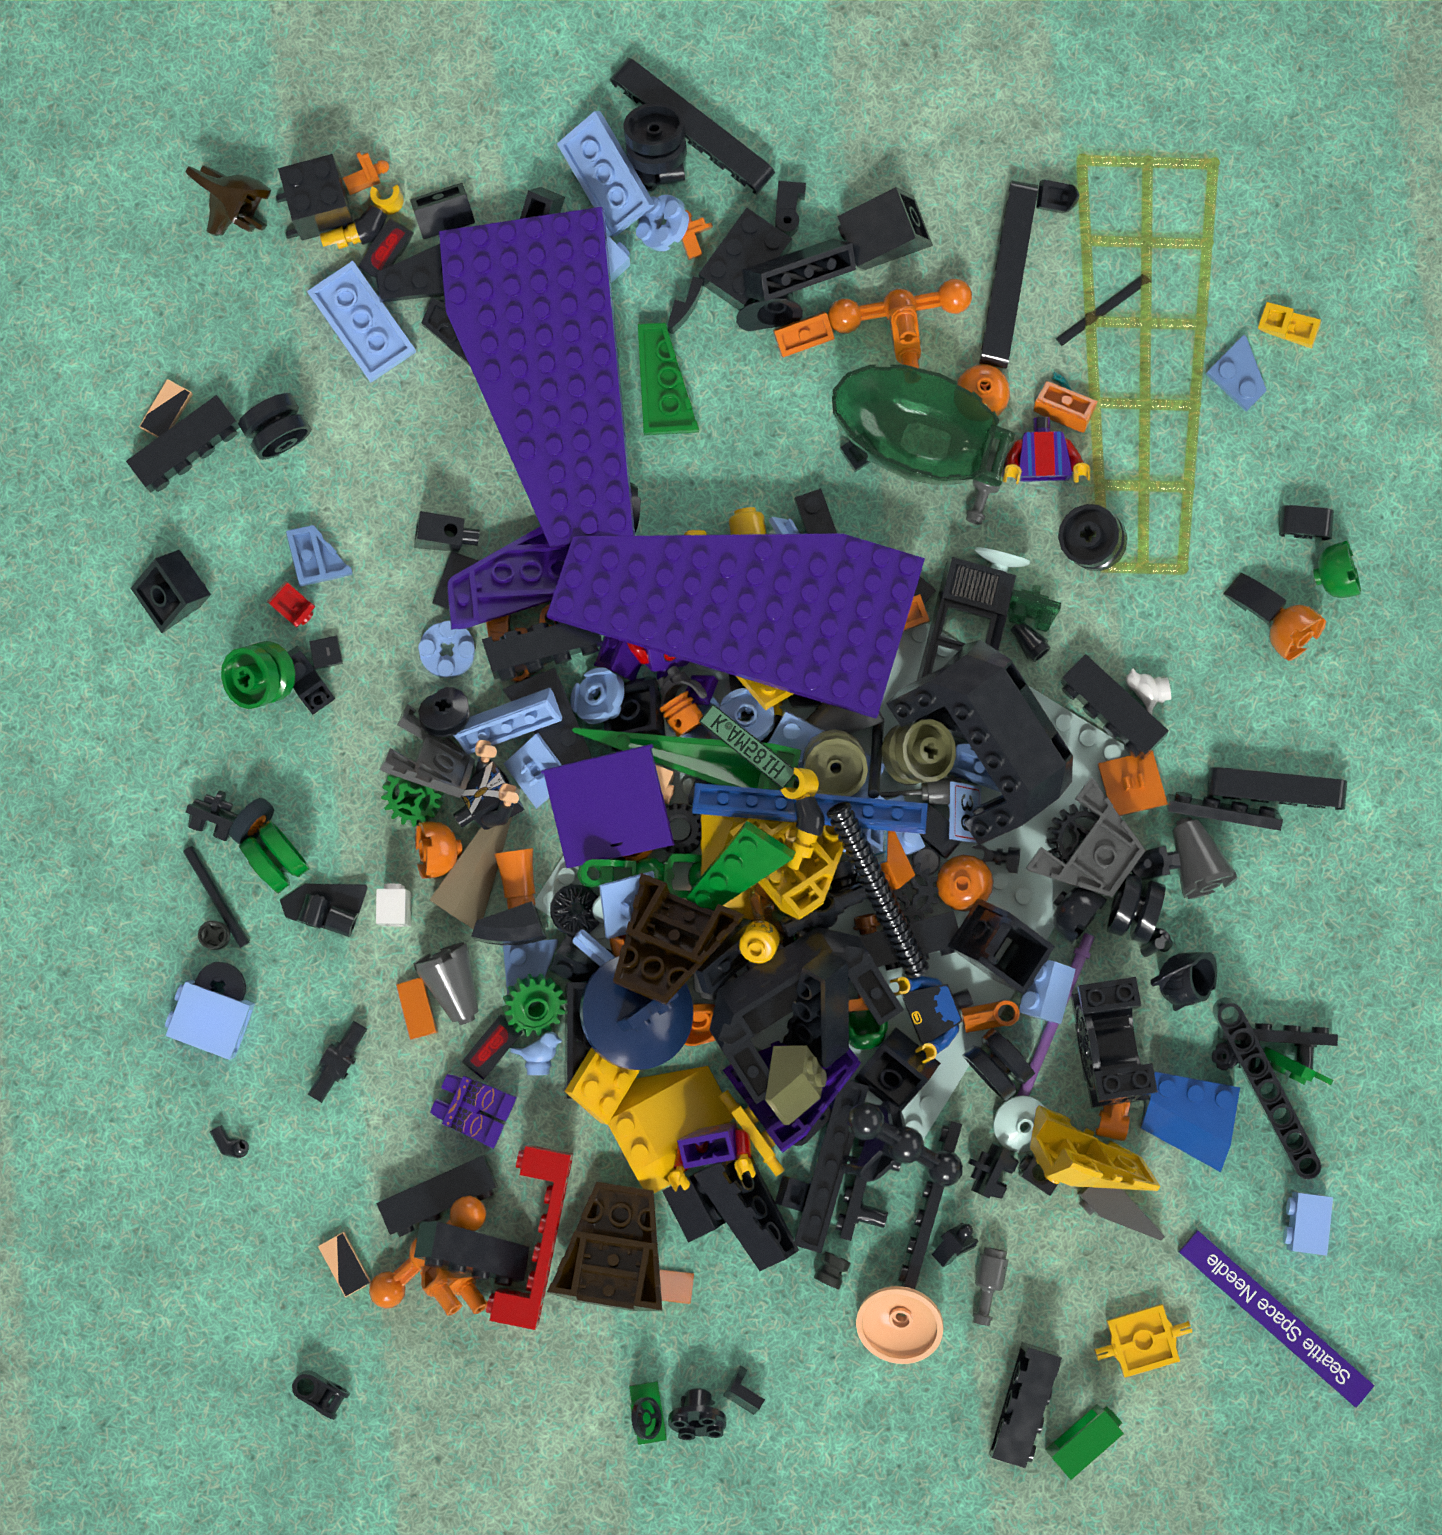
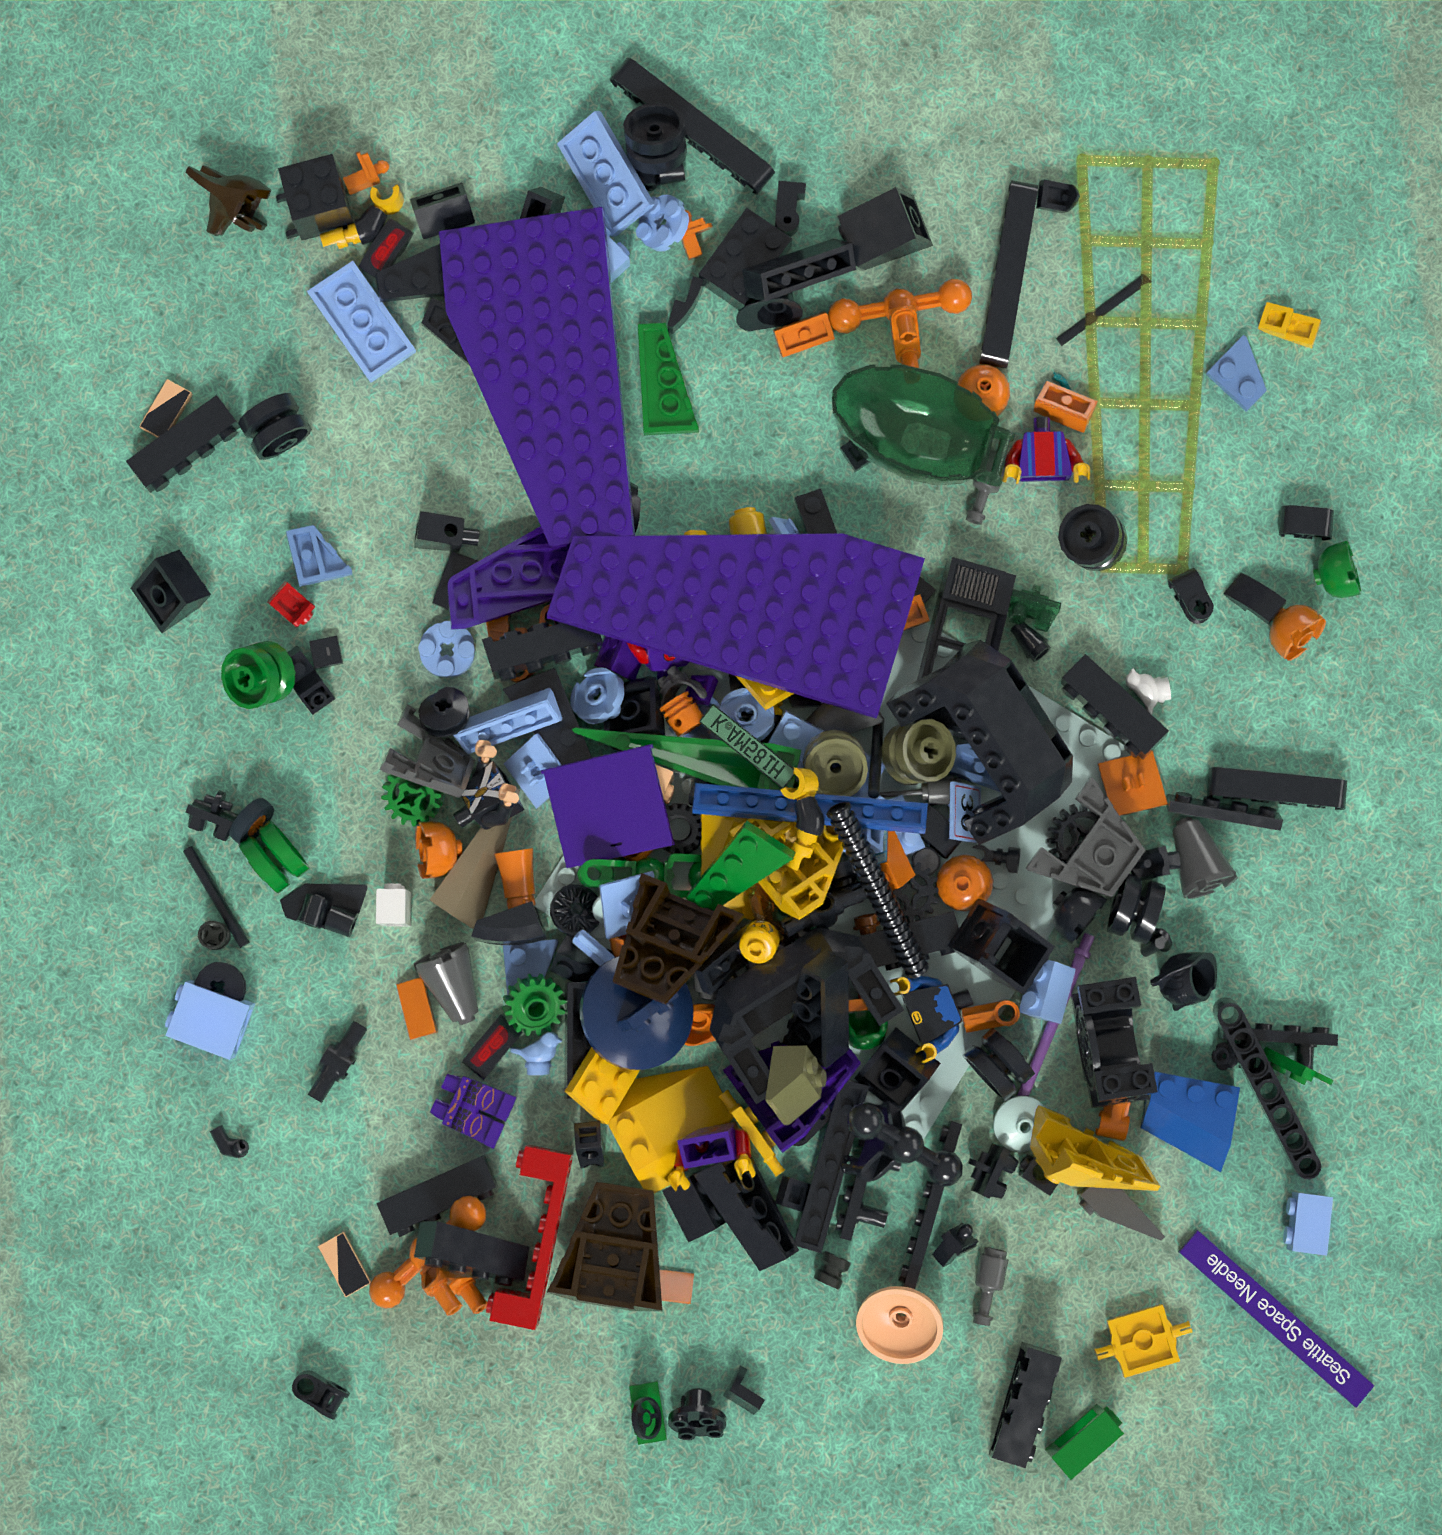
light aqua dish [975,547,1030,573] -> none
none -> black leg [574,1121,604,1169]
none -> black piece [1168,568,1214,624]

